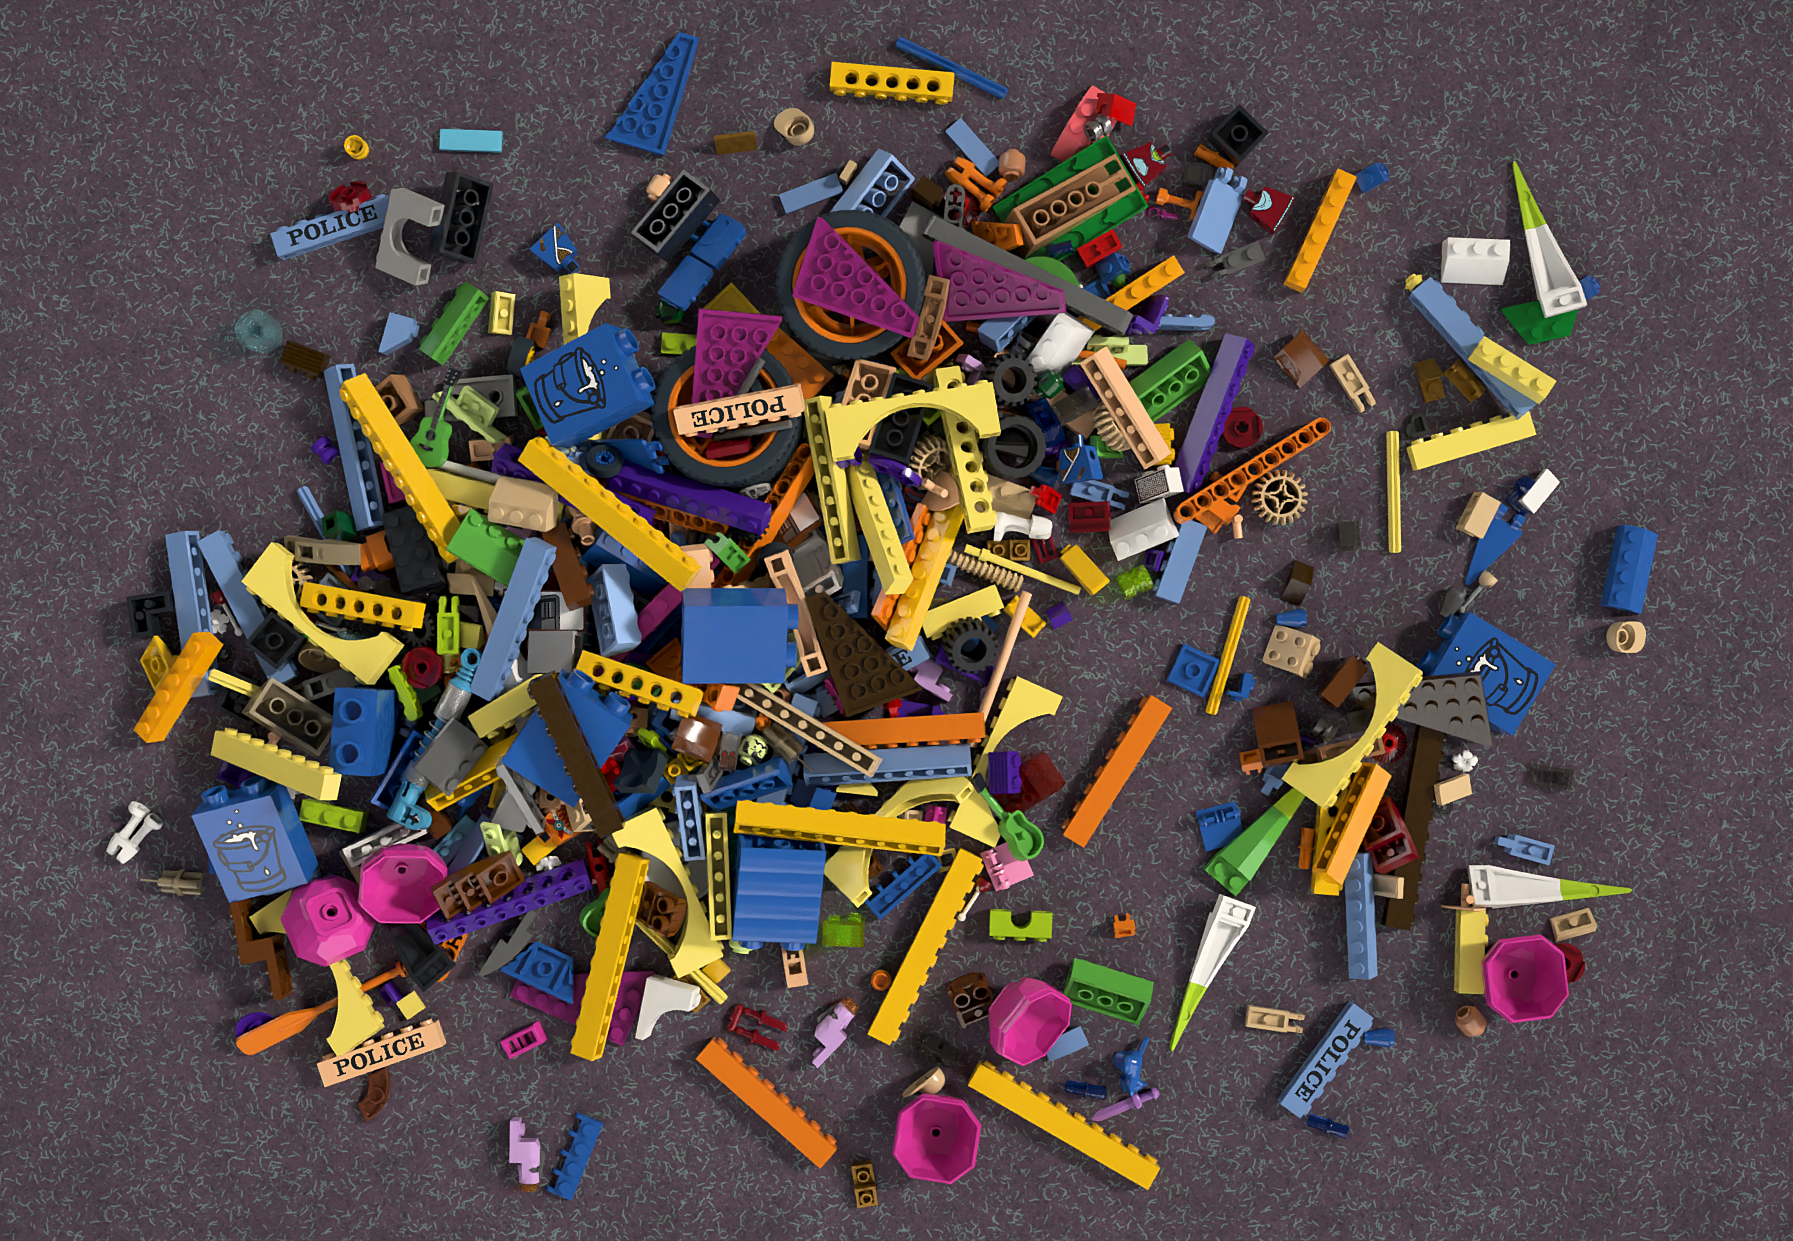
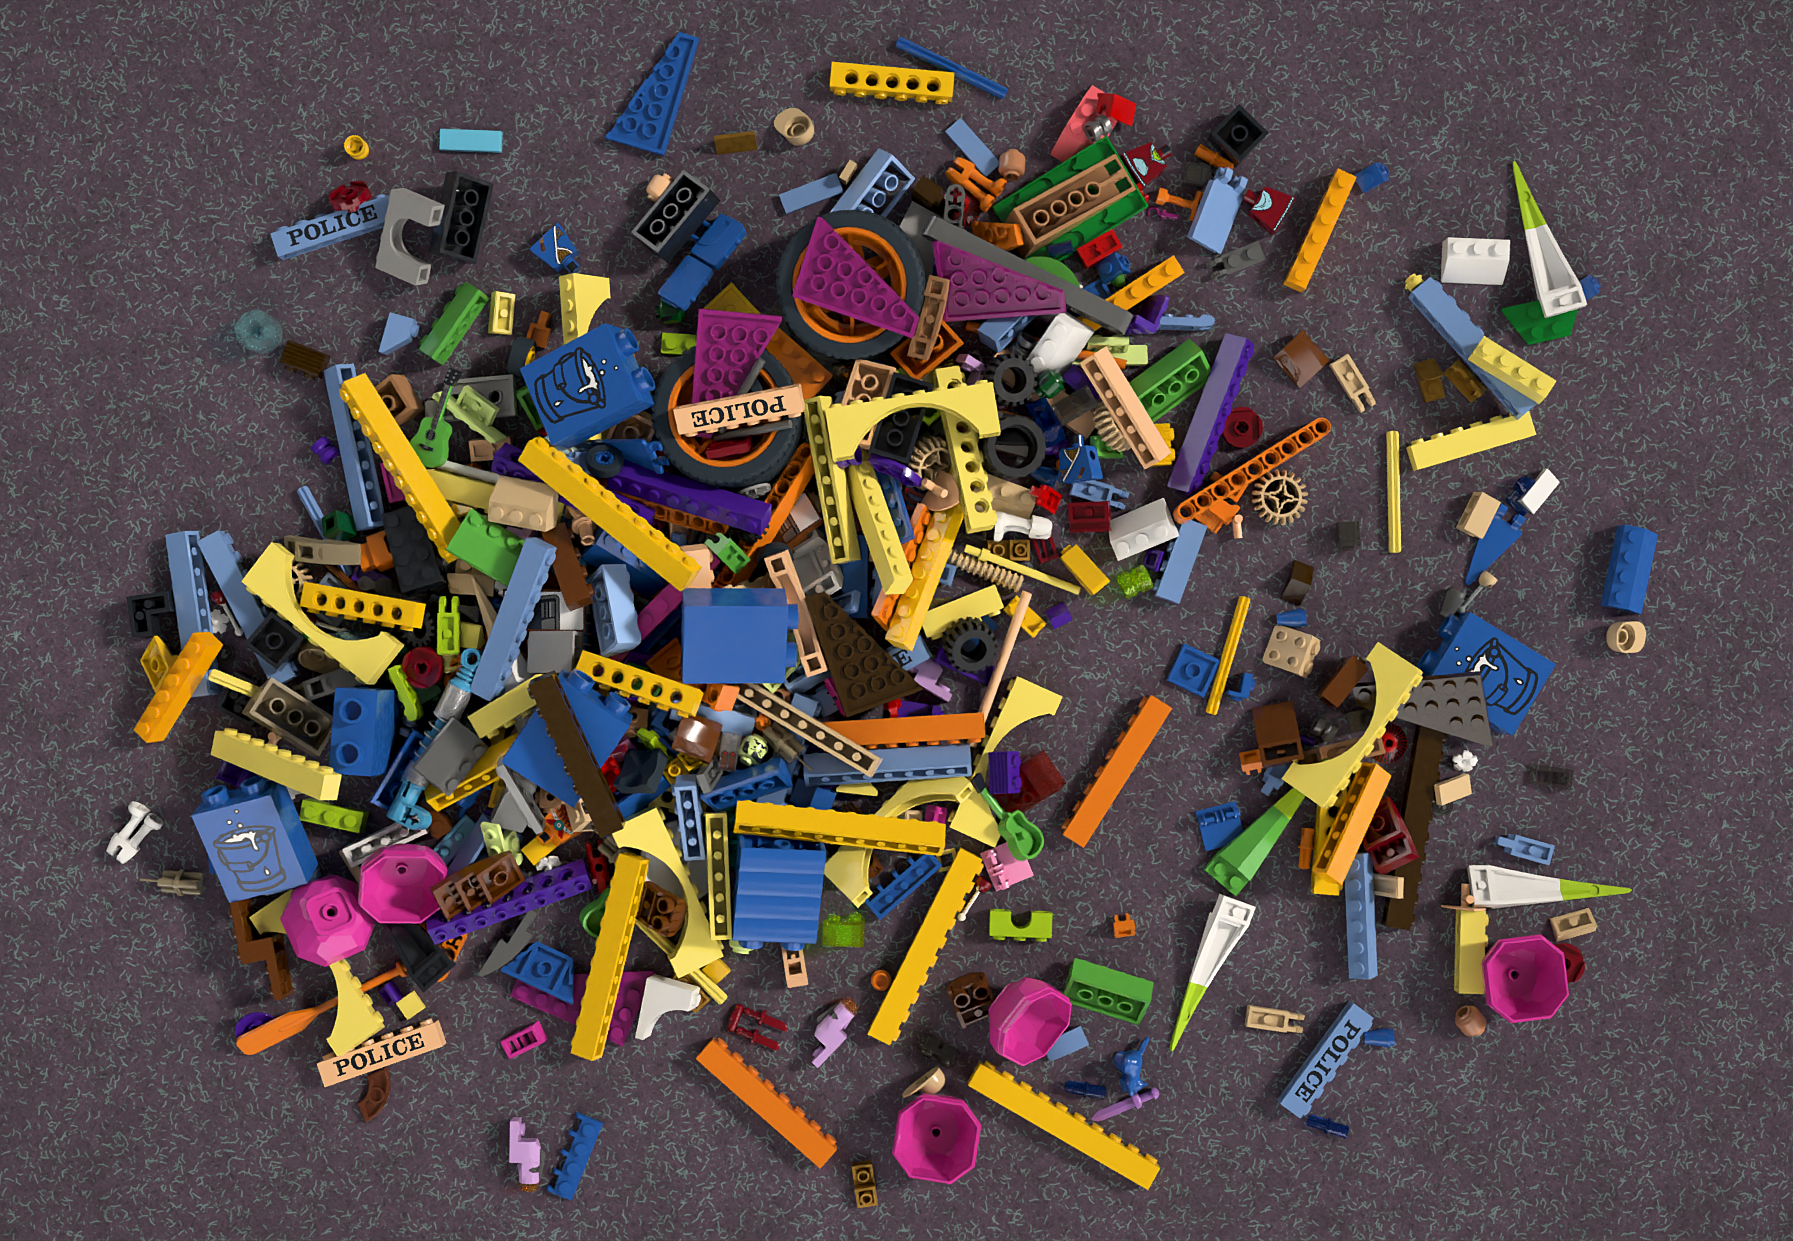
brick [1135,465,1184,503] -> none
pearl dark grey tile [1404,413,1430,438] -> none

